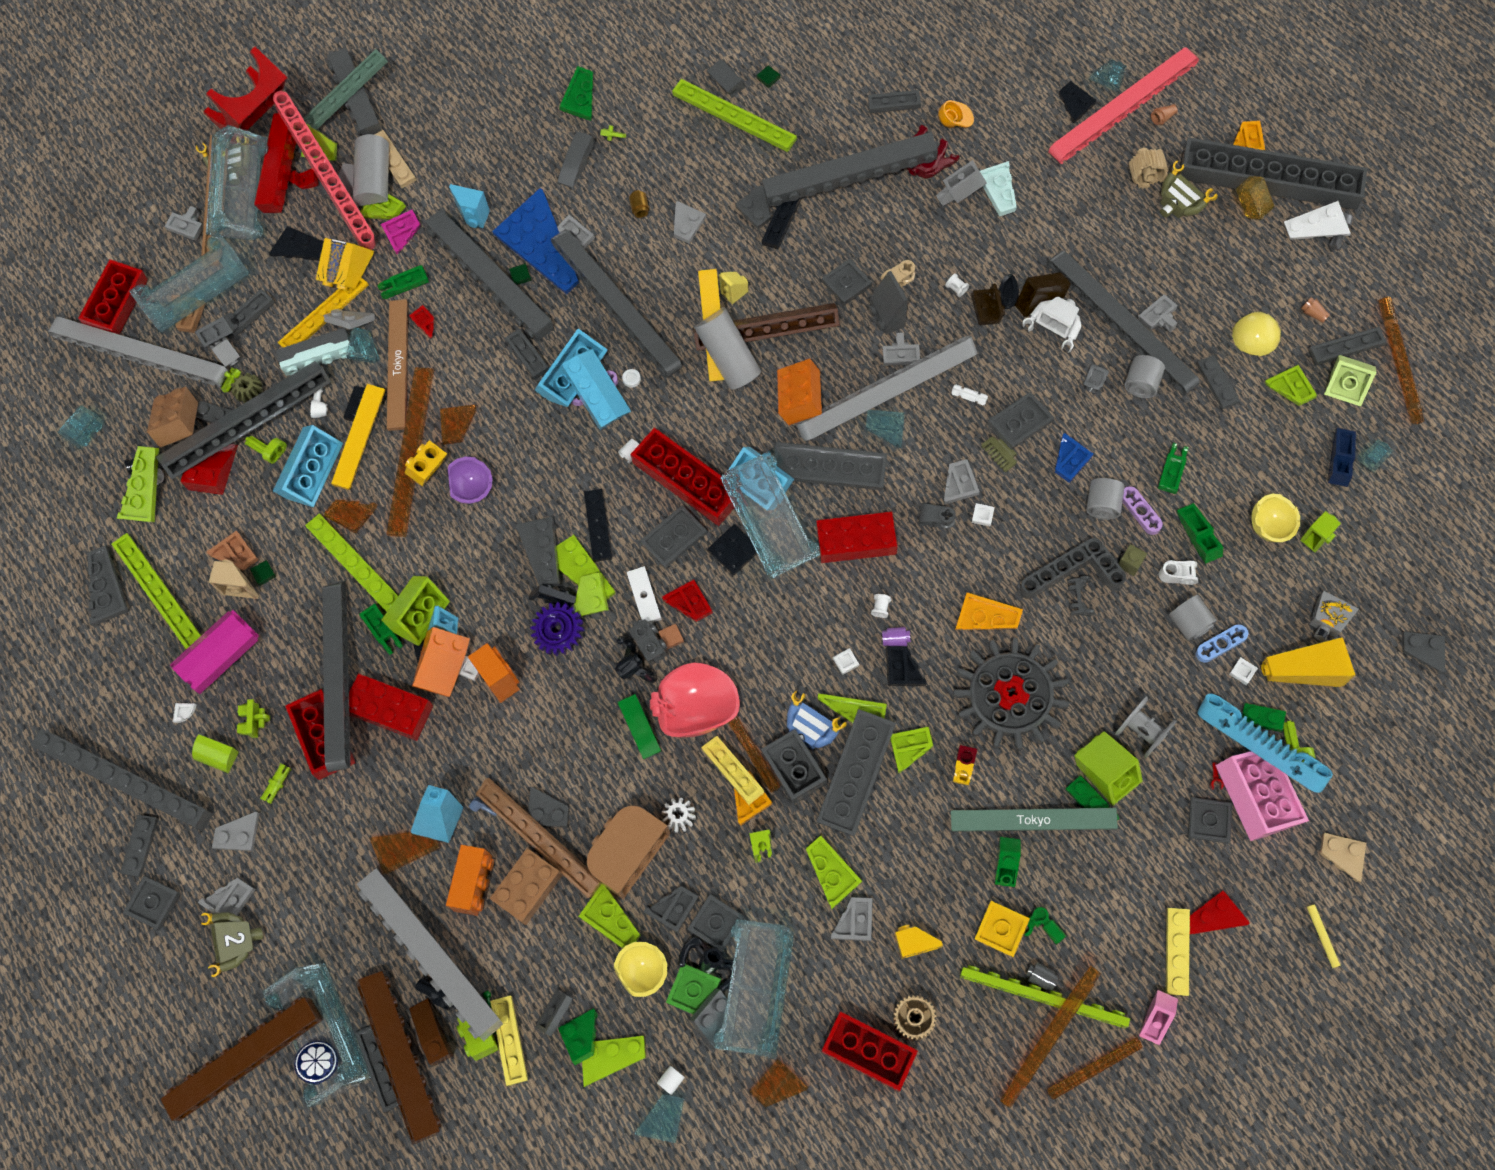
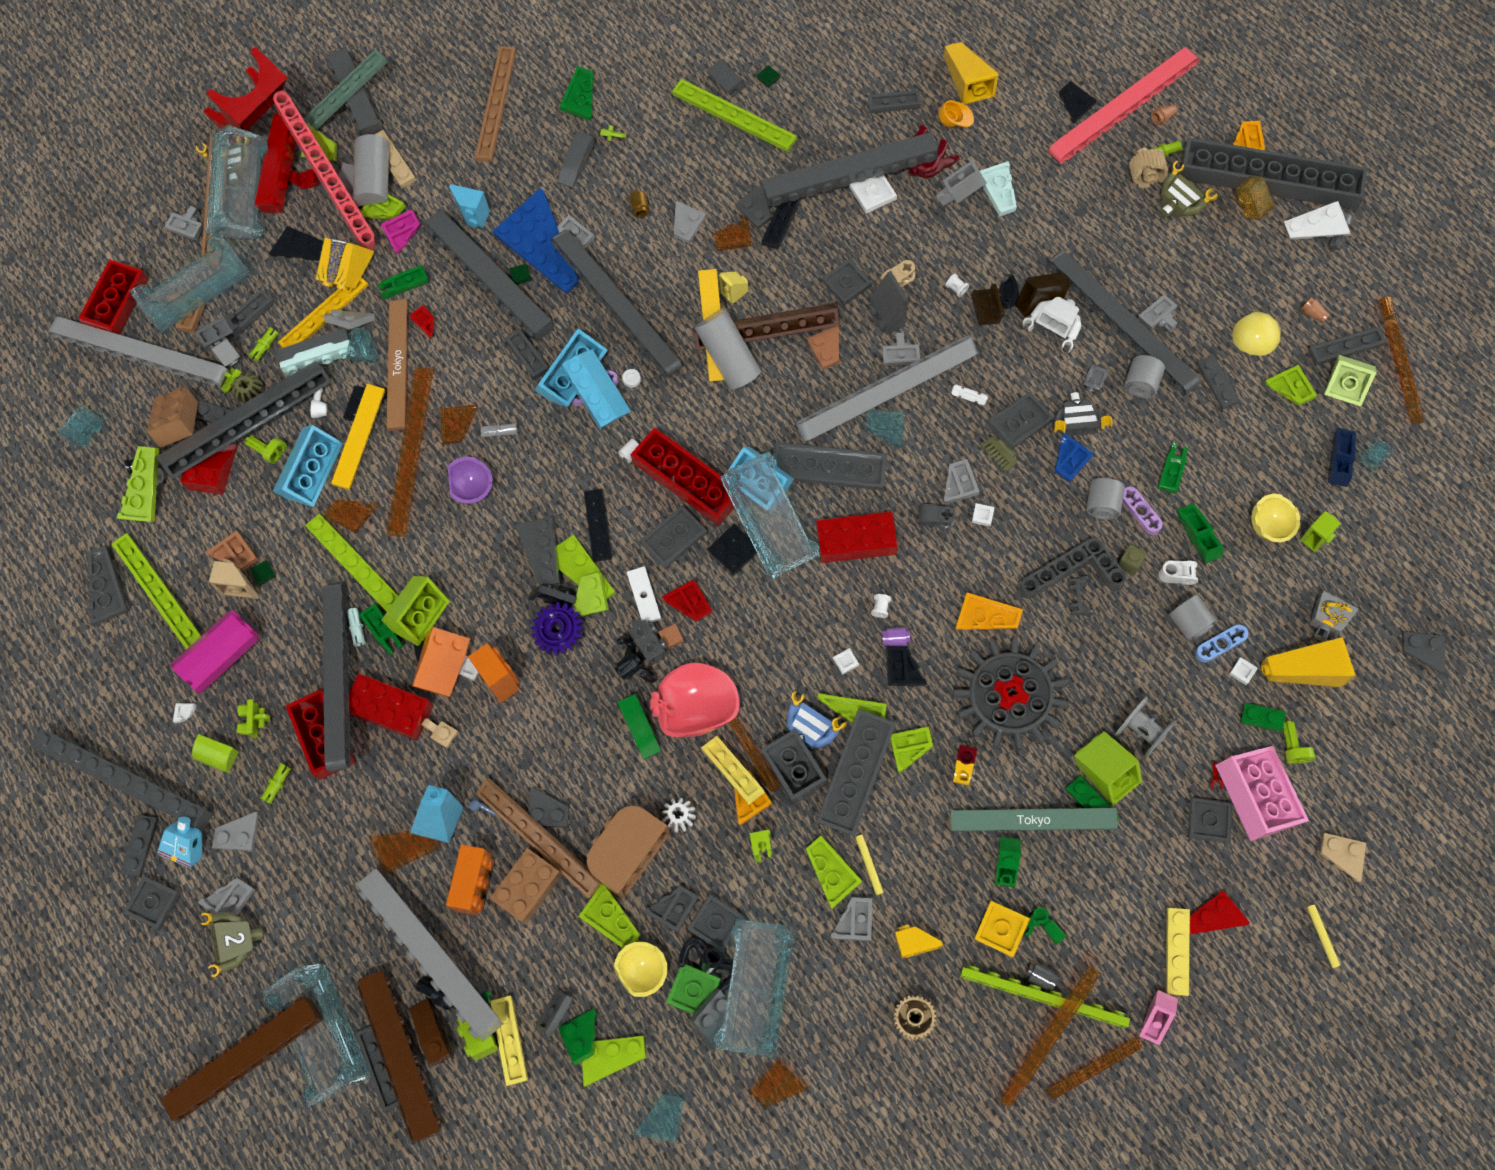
dish [294,1041,338,1085] -> none
yellow brick [405,440,447,487] -> none
medium azure slope [427,606,458,634] -> none
white beam [657,1066,685,1095] -> none
orange brick [777,359,822,425] -> none
red brick [822,1011,918,1092] -> none
clear light blue wing [1088,59,1127,92] -> none
medium azure gear [1197,694,1333,793] -> none
none -> medium azure torso [157,817,202,868]
none -> lime pin [248,327,279,362]
none -> light aqua axle [347,608,366,646]
none -> tan plate [421,718,459,749]
none -> medium nougat tile [475,46,517,162]
none -> light grey axle [480,423,518,438]
none -> clear orange wing [714,216,751,251]
none -> nougat wing [807,326,839,370]
none -> white plate [849,174,897,214]
none -> light yellow piece [855,835,884,896]
none -> yellow slope [944,42,999,104]
none -> torso [1053,392,1113,436]
none -> lime pin [1148,140,1182,158]

